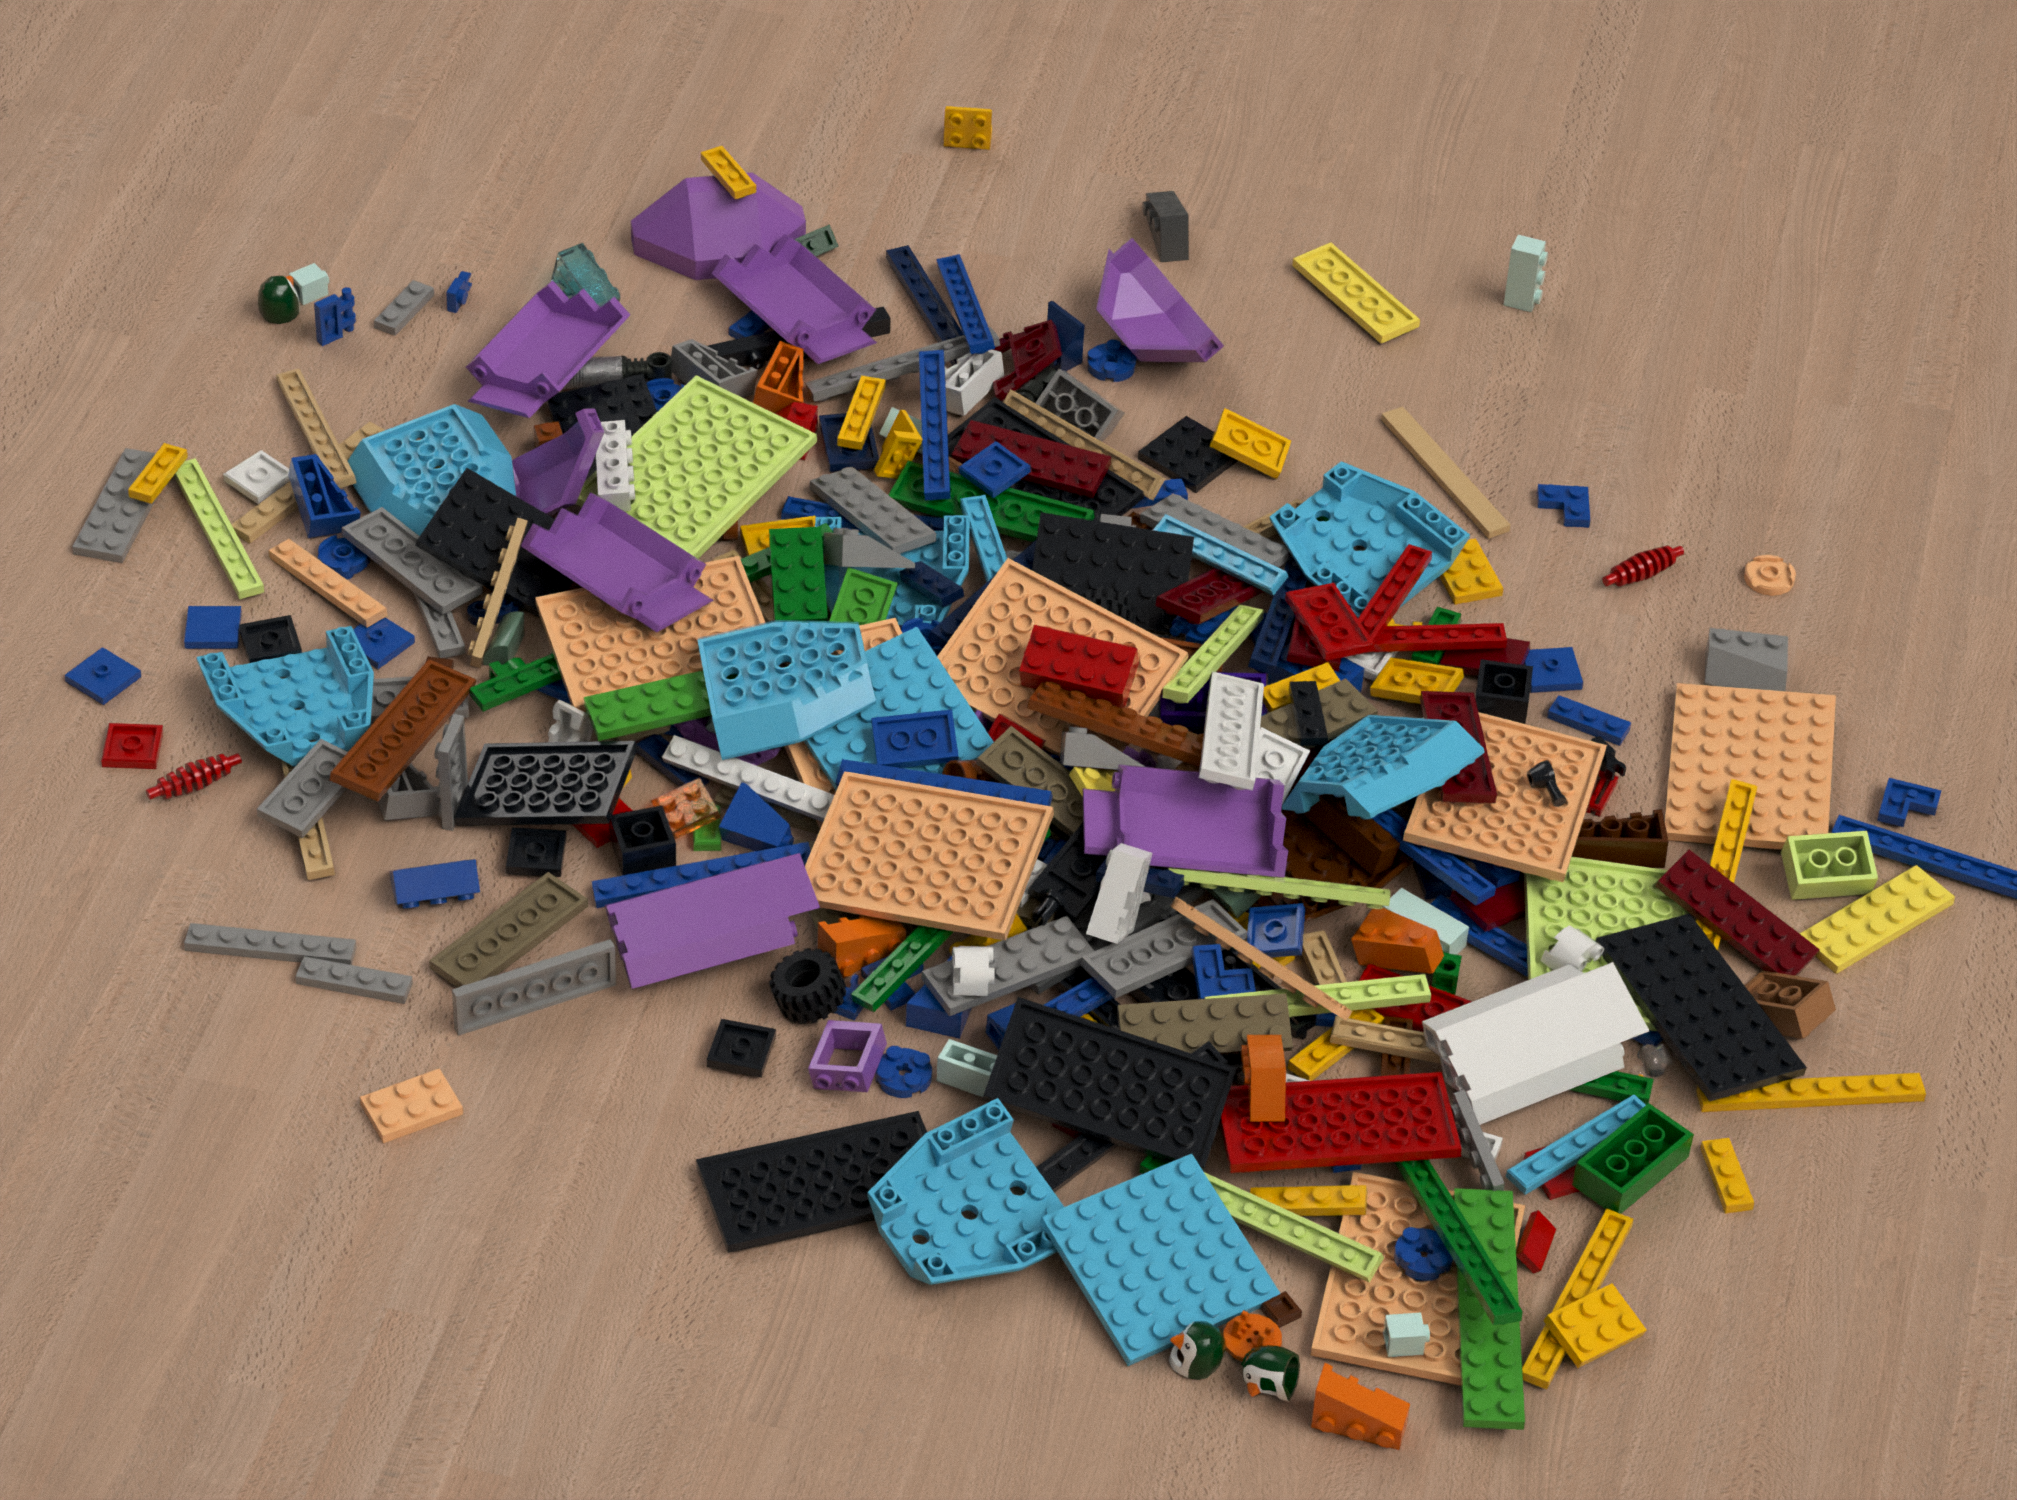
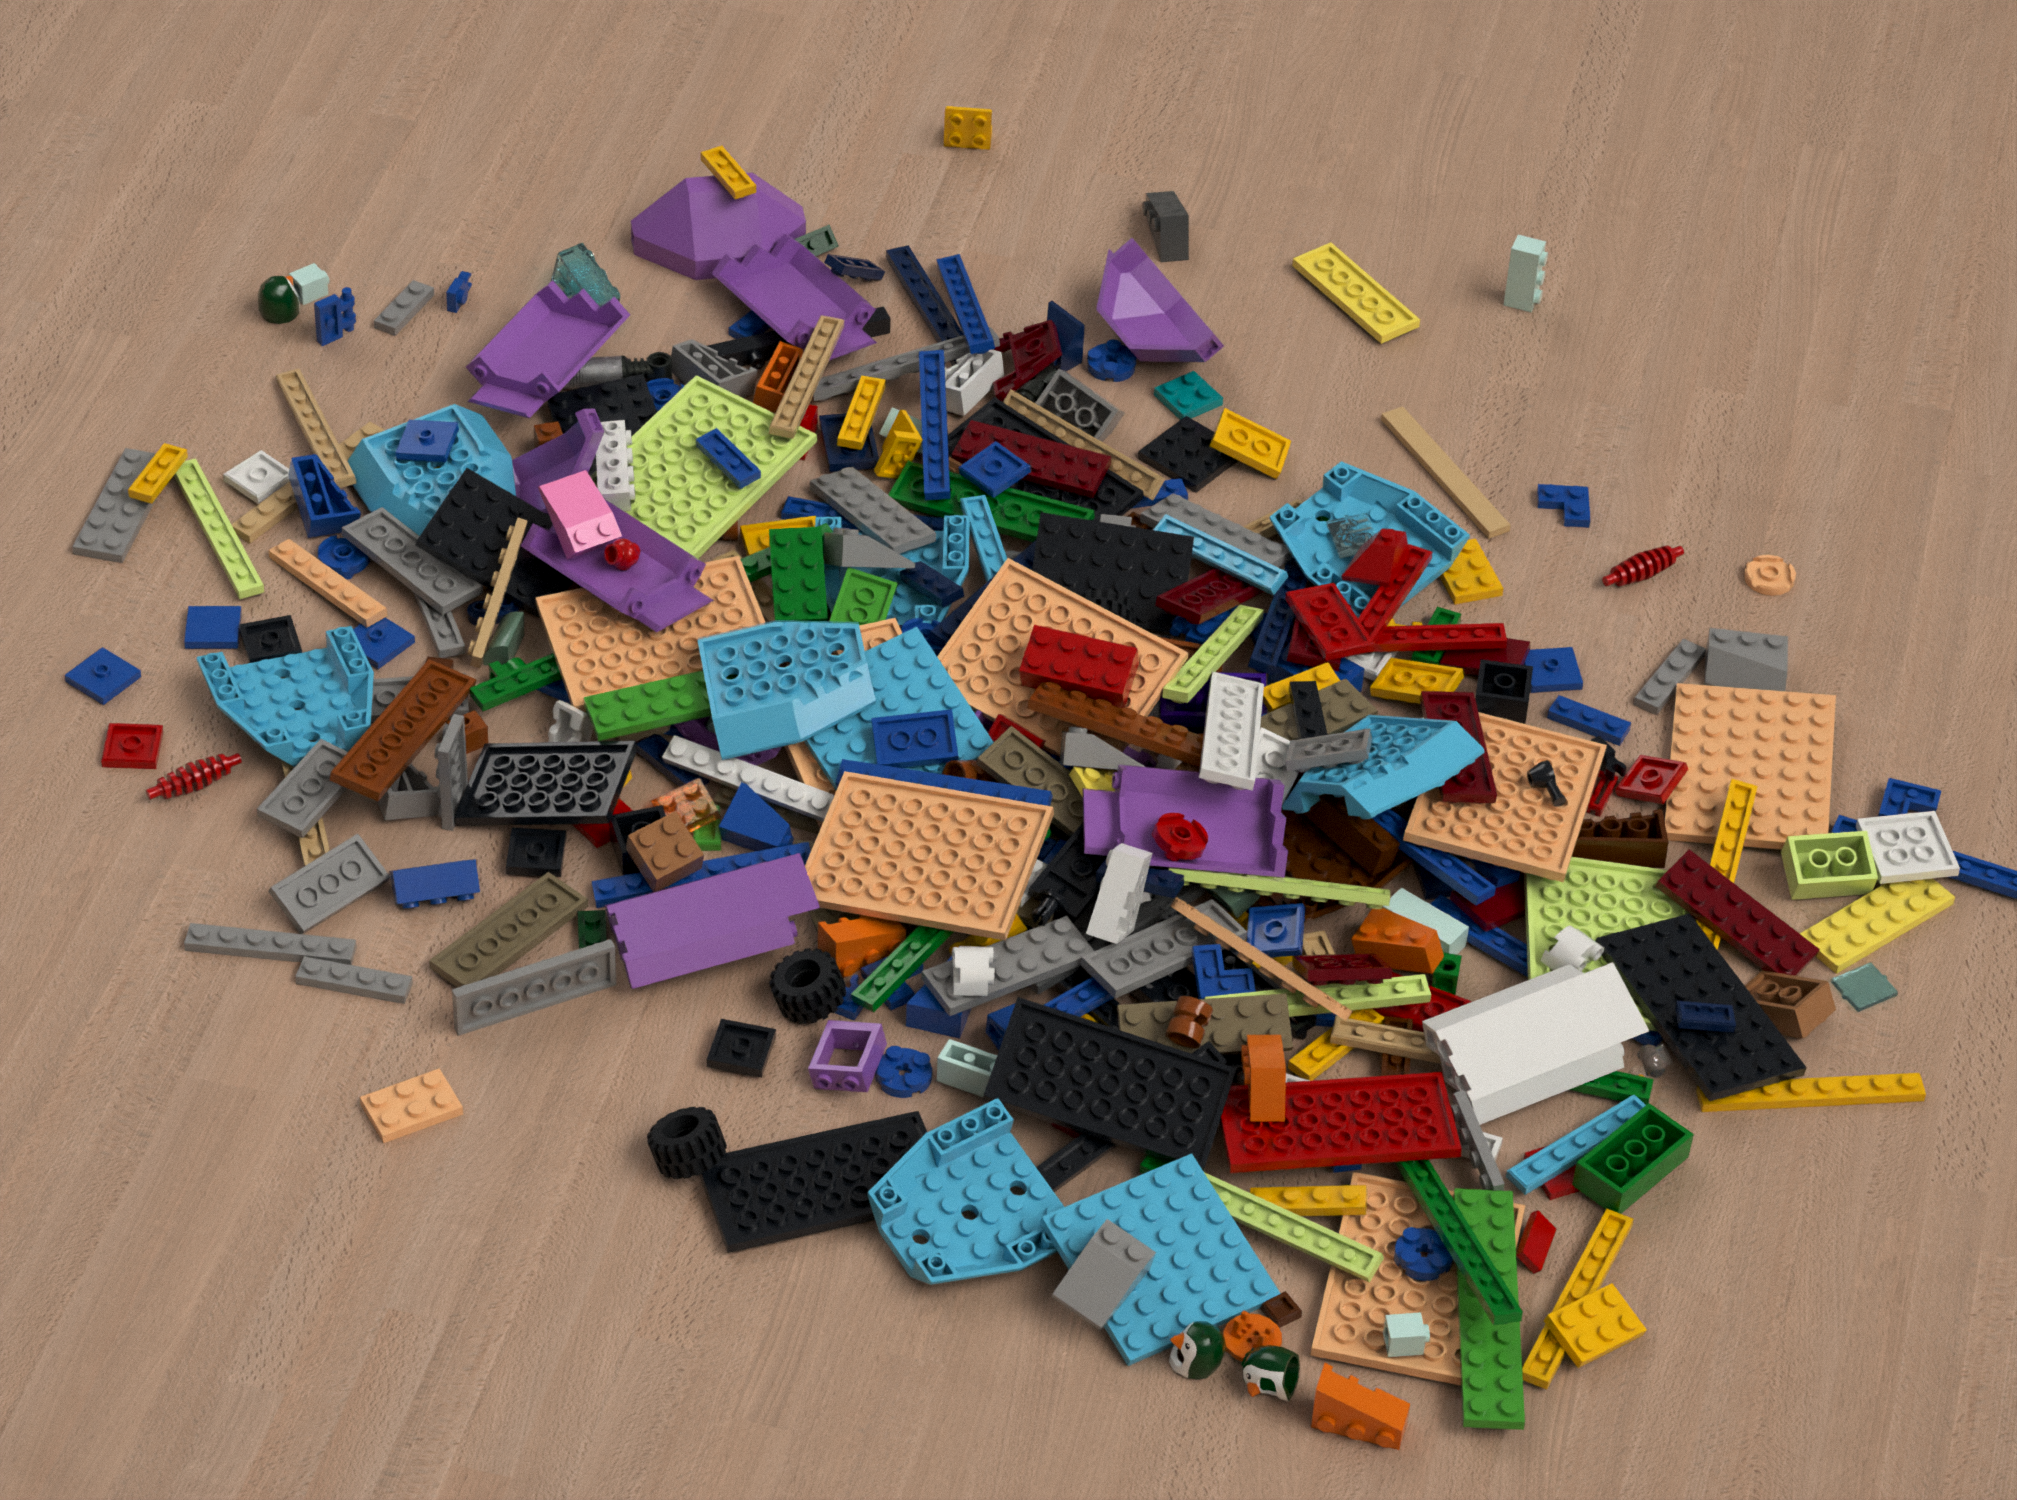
yellow plate [1700,1138,1754,1214] -> none
none -> light grey plate [268,834,391,934]
none -> blue plate [395,419,459,462]
none -> dark orange brick [446,710,488,754]
none -> bright pink slope [538,470,622,560]
none -> dark green plate [578,910,607,949]
none -> red animal [604,538,641,570]
none -> medium nougat brick [626,811,704,892]
none -> black tyre [647,1106,727,1179]
none -> blue plate [696,428,761,489]
none -> tan tile [769,315,845,439]
none -> dark blue plate [824,254,886,281]
none -> light grey slope [1051,1219,1156,1330]
none -> red plate [1151,813,1208,861]
none -> teal plate [1154,371,1223,420]
none -> dark orange wheel [1165,996,1213,1049]
none -> light grey plate [1285,728,1372,772]
none -> dark red plate [1292,953,1392,985]
none -> clear light blue piece [1326,512,1375,559]
none -> red slope [1341,528,1410,587]
none -> red plate [1615,755,1688,804]
none -> light grey plate [1634,639,1706,715]
none -> dark blue plate [1675,1001,1736,1033]
none -> clear light blue piece [1831,962,1898,1012]
none -> white plate [1856,811,1960,884]

